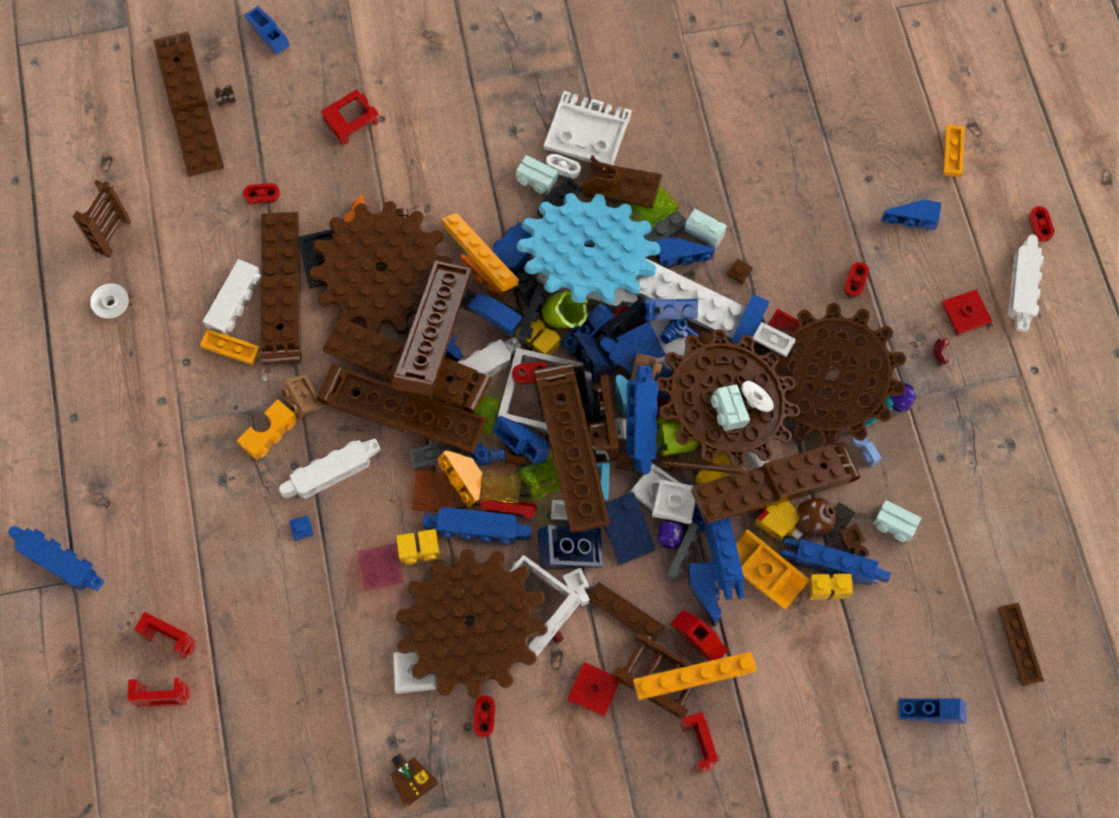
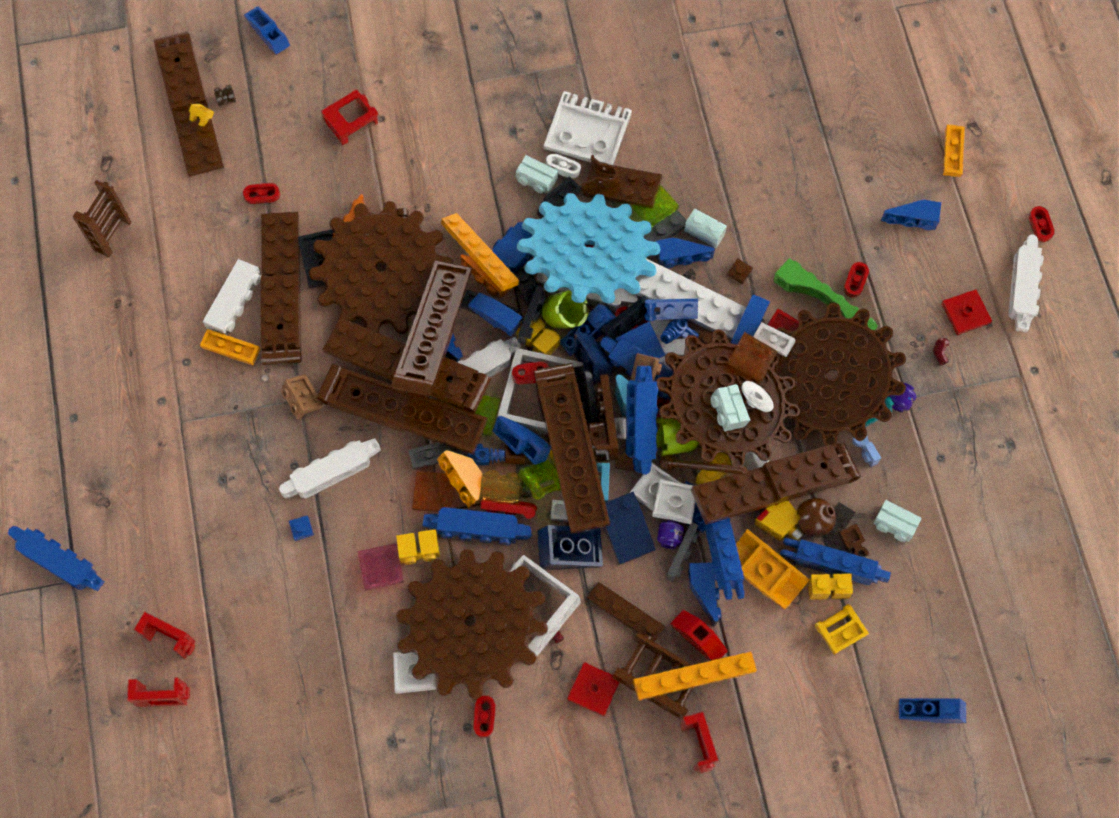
white dish [90,283,129,319] -> none
light orange arch [237,399,297,461] -> none
reddish brown torso [390,753,439,808] -> none
white plate [563,568,589,607] -> none
reddish brown plate [998,603,1044,686] -> none
none -> yellow tile [189,104,214,126]
none -> clear orange tile [727,332,777,383]
none -> bright green arch [773,258,878,330]
none -> yellow plate [814,604,869,655]

